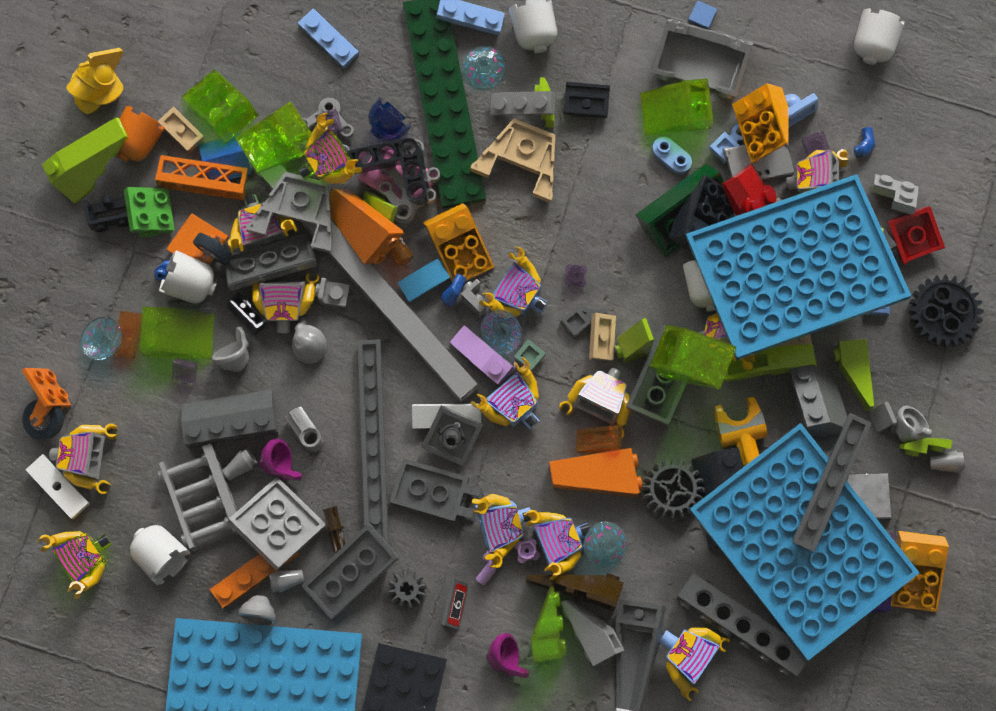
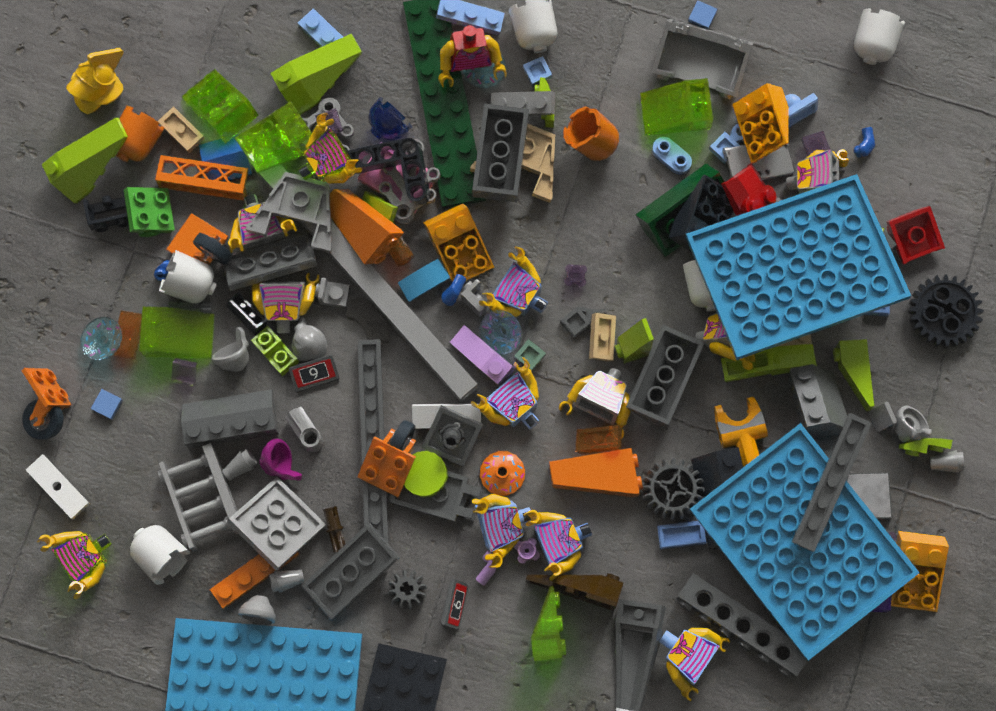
torso [49,424,117,495] -> none
magenta hat [486,633,529,678] -> none
light grey slope [561,598,625,666] -> none
black plate [563,82,610,118] -> none
clear light blue dish [583,521,627,568] -> none
clear neon green slope [650,325,736,389] -> none
light grey plate [871,174,919,215] -> none
none -> medium blue tile [91,389,123,420]
none -> lime slope [251,326,300,377]
none -> lime wedge [270,34,363,116]
none -> slope [289,355,340,393]
none -> orange plate [357,420,417,497]
none -> lime tile [404,451,448,498]
none -> torso [438,25,507,87]
none -> dark grey brick [472,103,529,203]
none -> orange dish [480,451,525,496]
none -> light blue plate [523,56,552,87]
none -> orange cylinder [563,107,619,161]
none -> medium blue tile [657,521,707,550]

